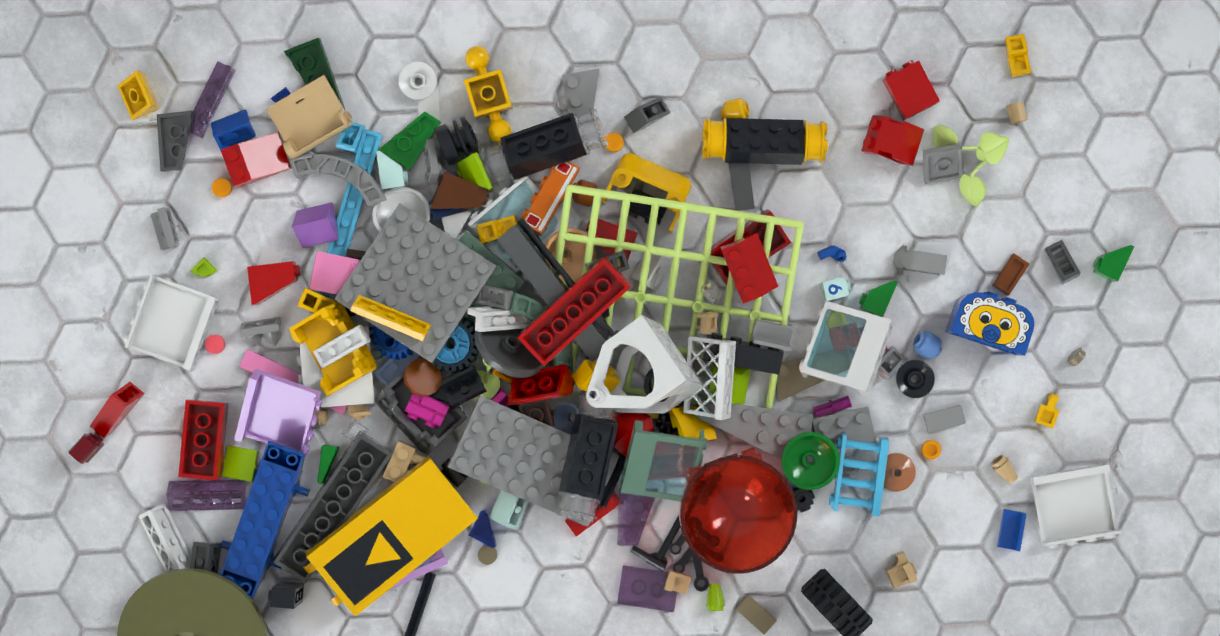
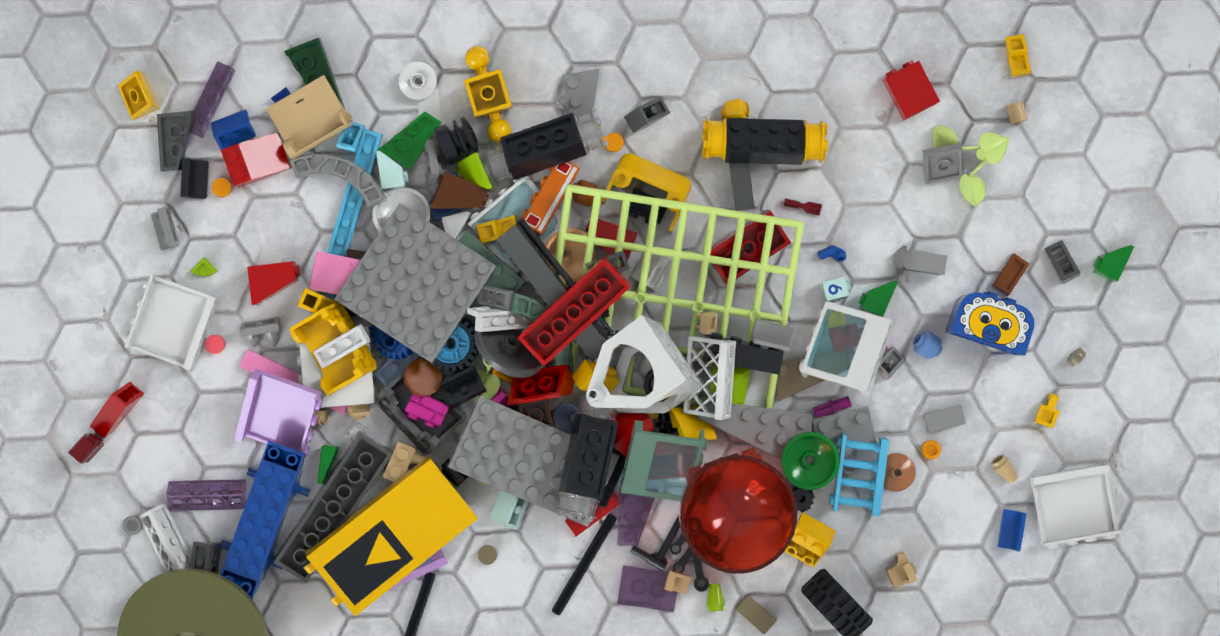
red brick [178,399,228,481] -> none
lime piece [222,445,259,482] -> none
black brick [268,581,304,609] -> none
medium lavender slope [292,202,339,248] -> none
yellow plate [351,295,431,341] -> none
clear blue slope [468,509,497,548] -> none
clear slope [701,280,723,306] -> none
red slope [721,232,779,304] -> none
red piece [861,115,924,166] -> none
black dish [896,360,935,398] -> none
none -> light grey tile [122,515,143,535]
none -> black panel [180,158,209,199]
none -> black axle [552,513,617,616]
none -> yellow slope [780,512,836,568]
none -> dark red piece [783,198,822,216]

